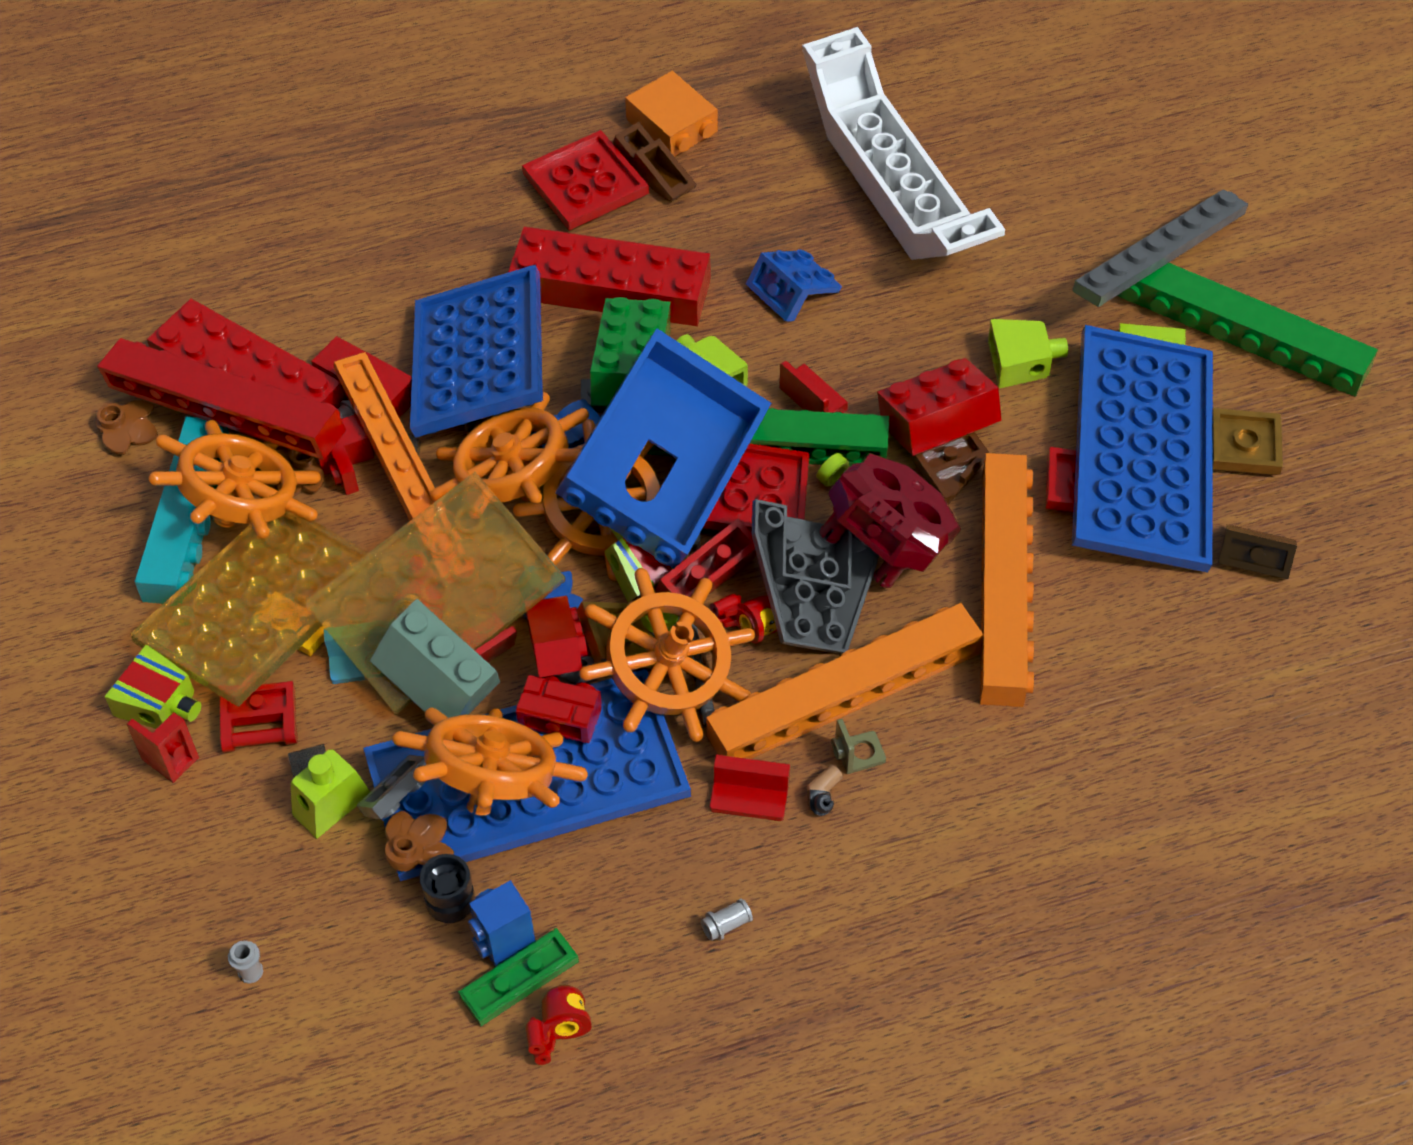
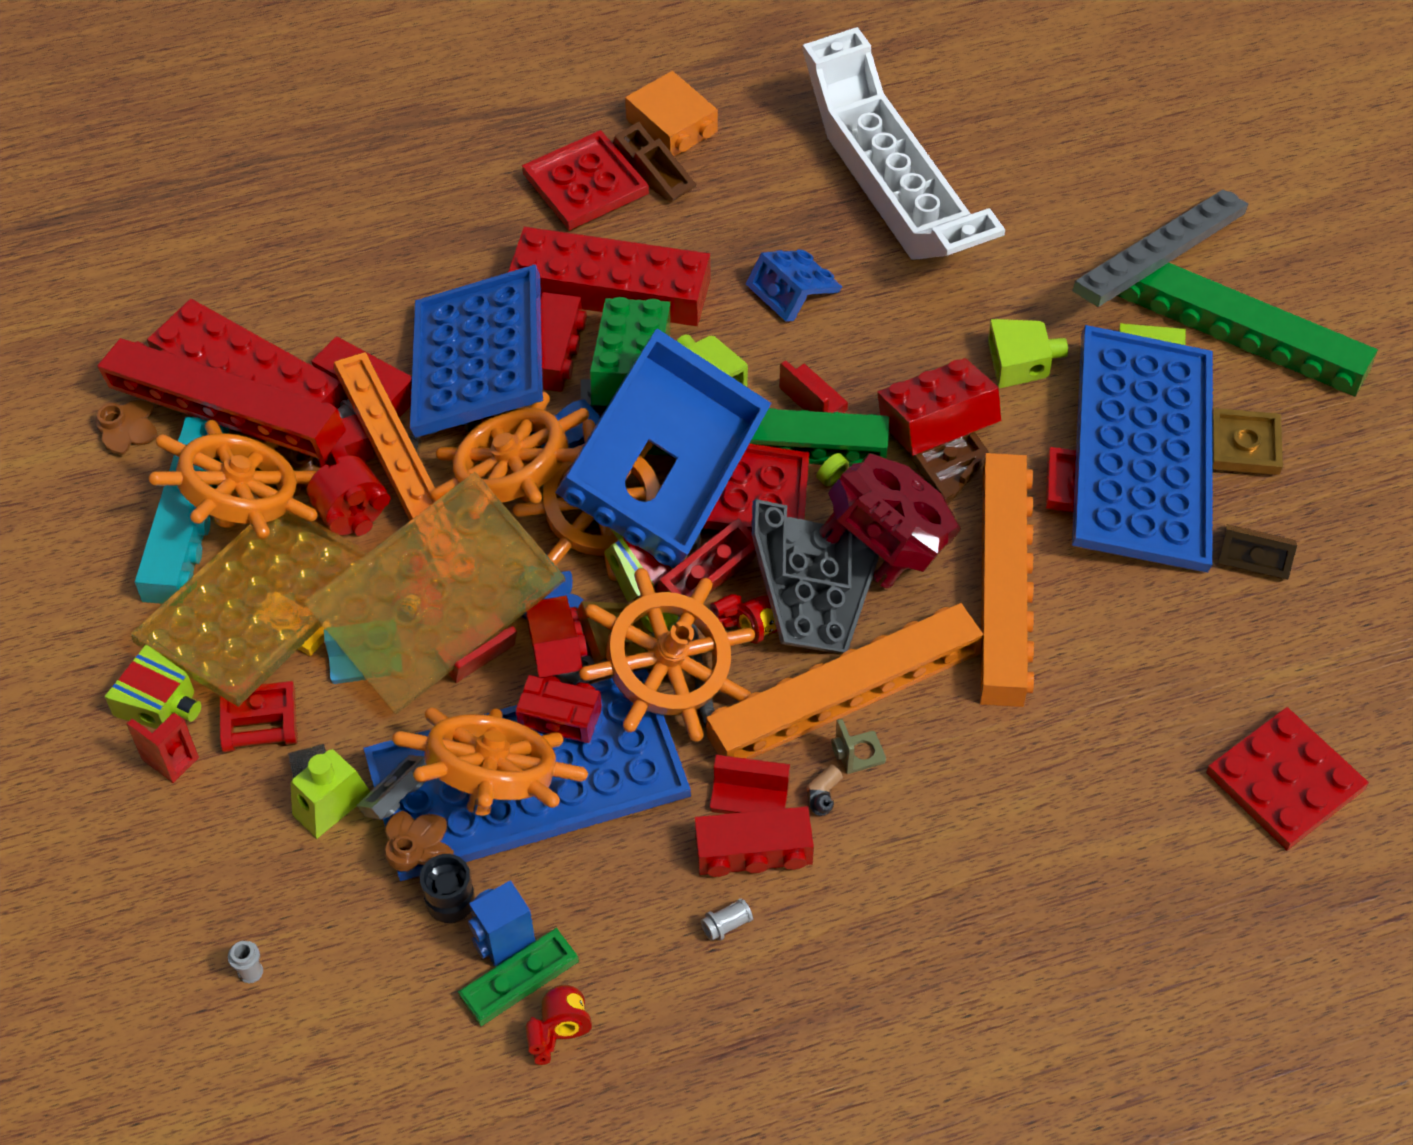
sand green slope [370,599,500,717] -> none
none -> red brick [307,455,391,536]
none -> red brick [541,292,587,392]
none -> red brick [695,806,814,877]
none -> red plate [1206,707,1369,851]

